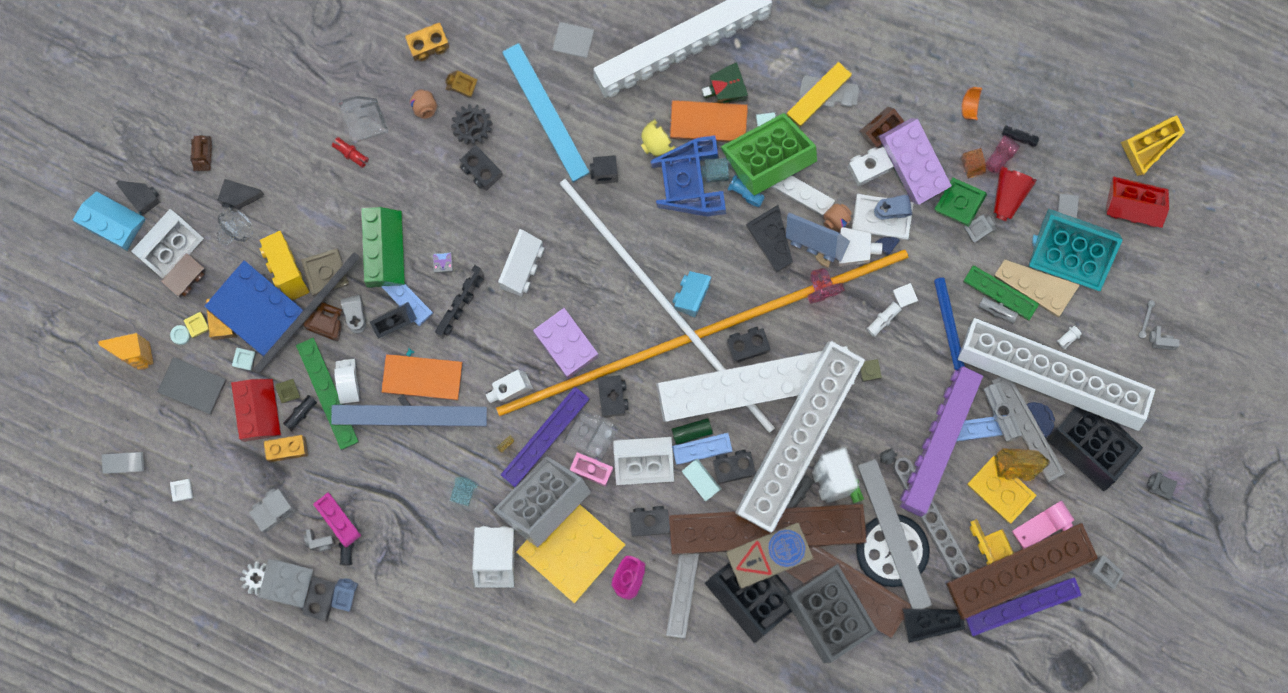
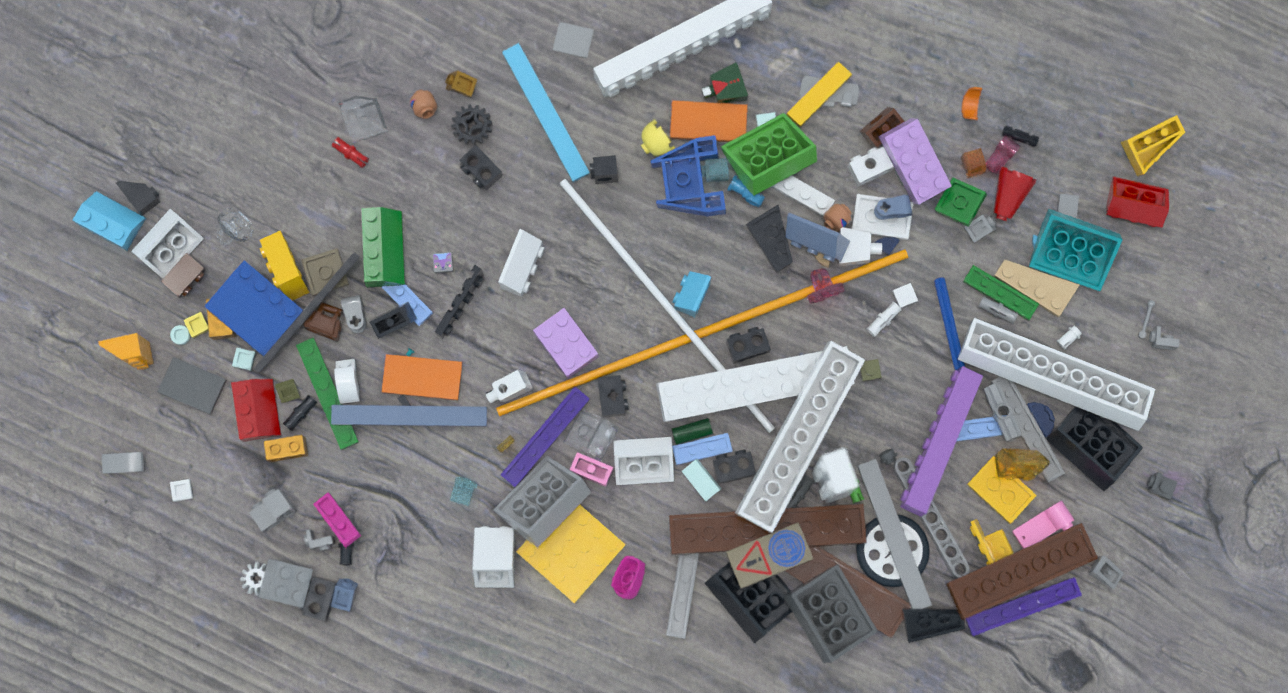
reddish brown piece [190,135,212,171] -> none
black slope [217,179,264,210] -> none
brick [405,22,450,61] -> none
black brick [629,506,670,537] -> none

